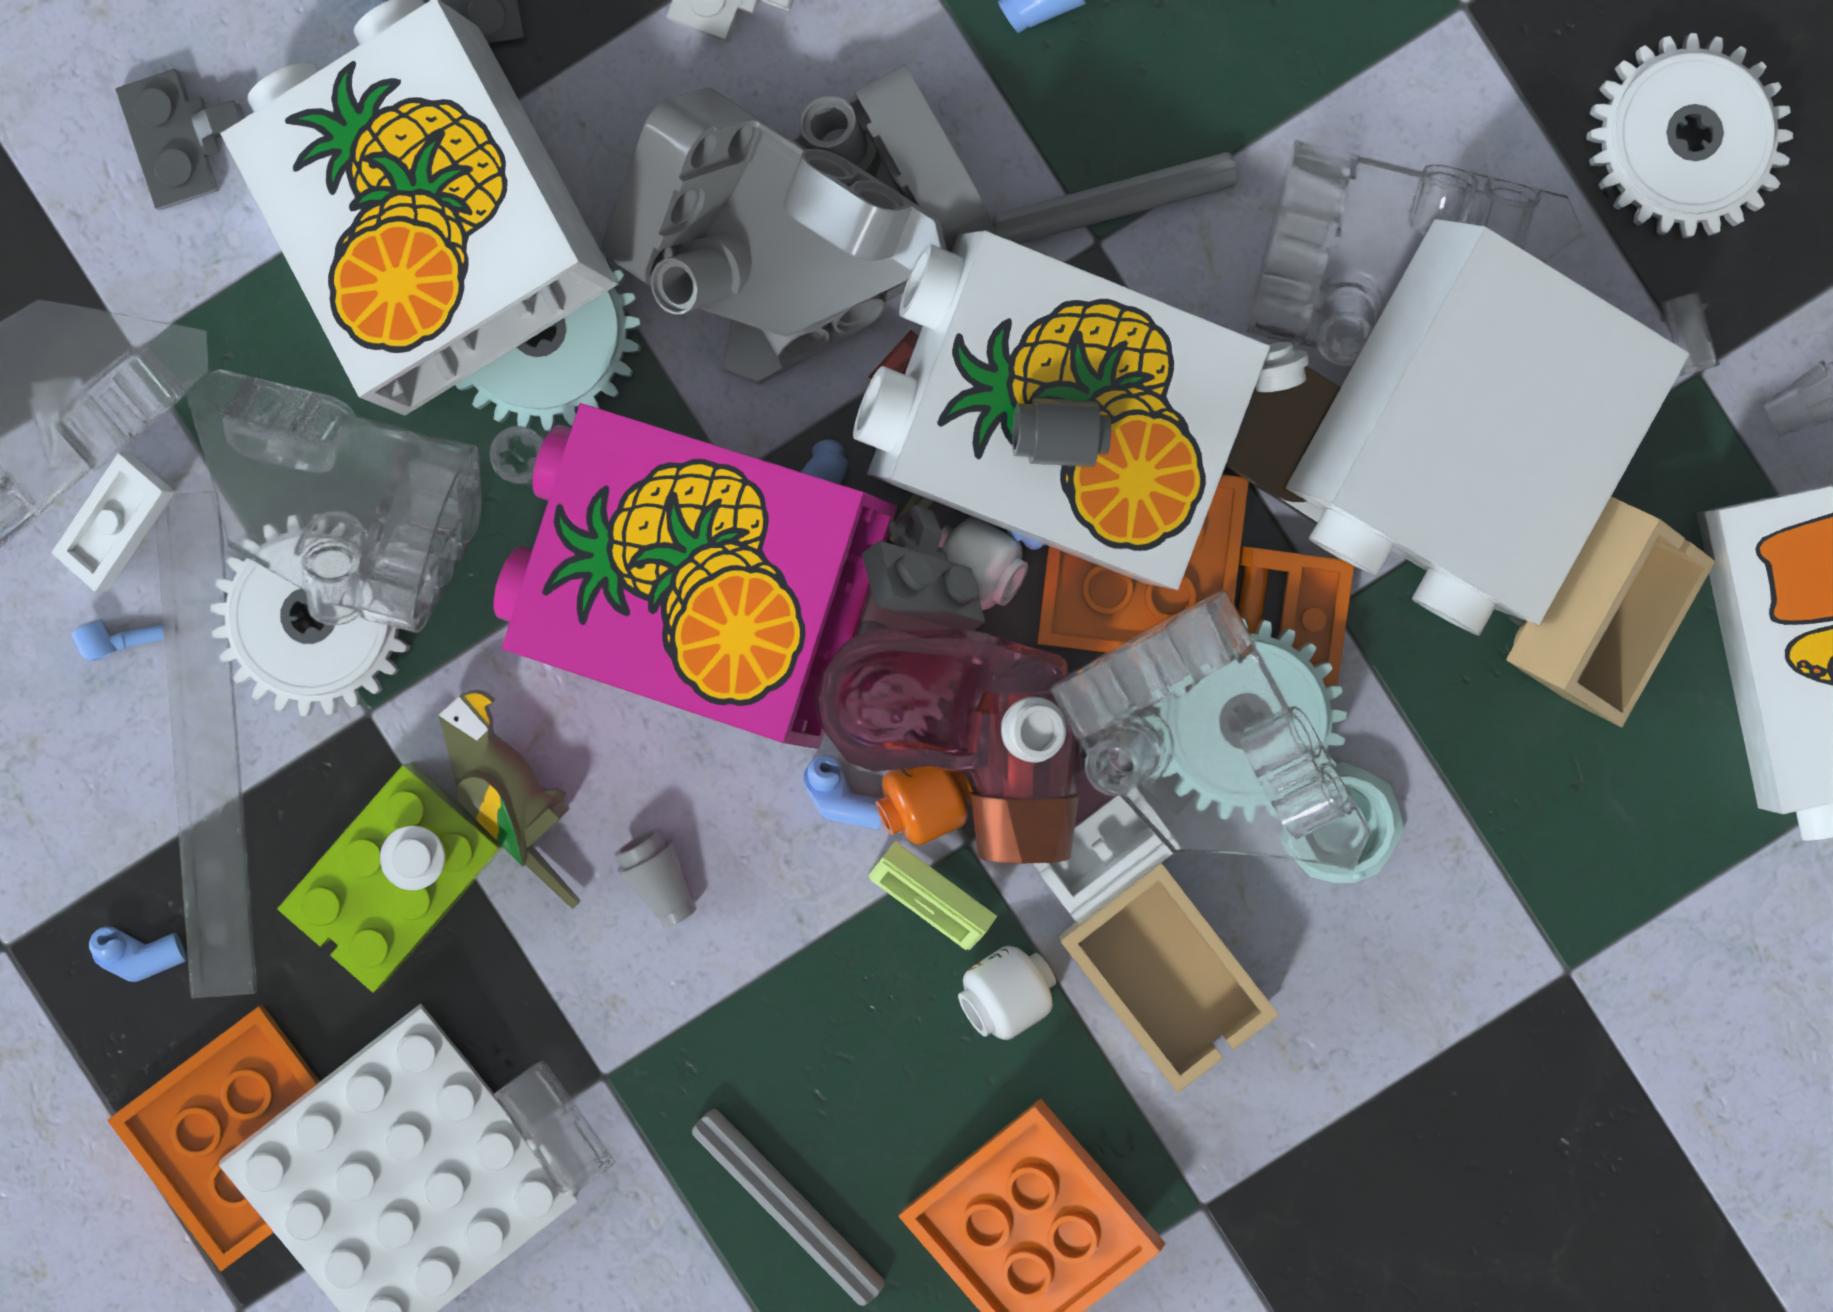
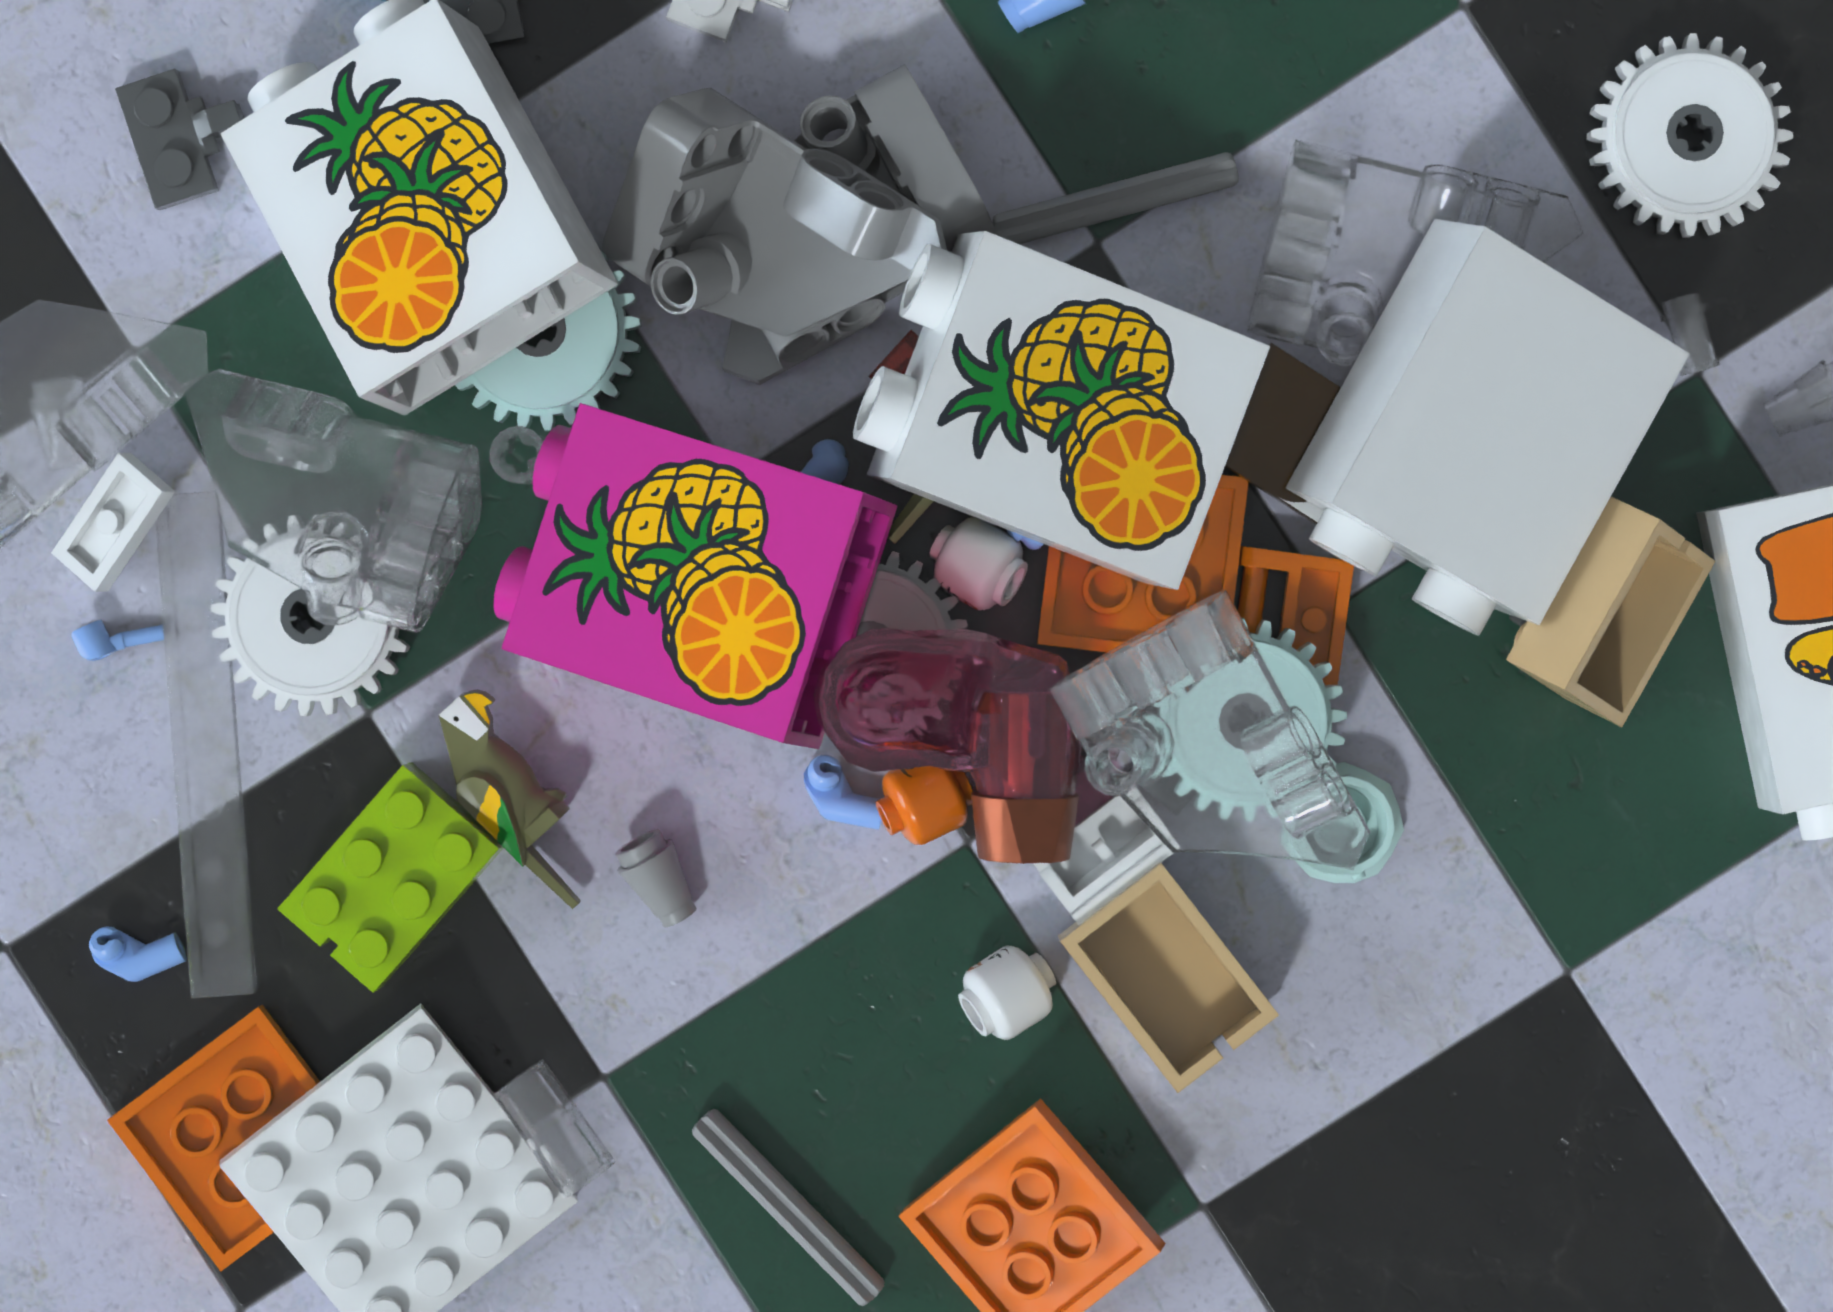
white plate [380,825,446,890] -> none
dark grey hinge [862,505,985,633] -> none
yellowish green tile [868,841,997,950] -> none
white plate [1001,697,1066,762] -> none
dark grey brick [1012,398,1111,467] -> none
white plate [1255,342,1309,392] -> none

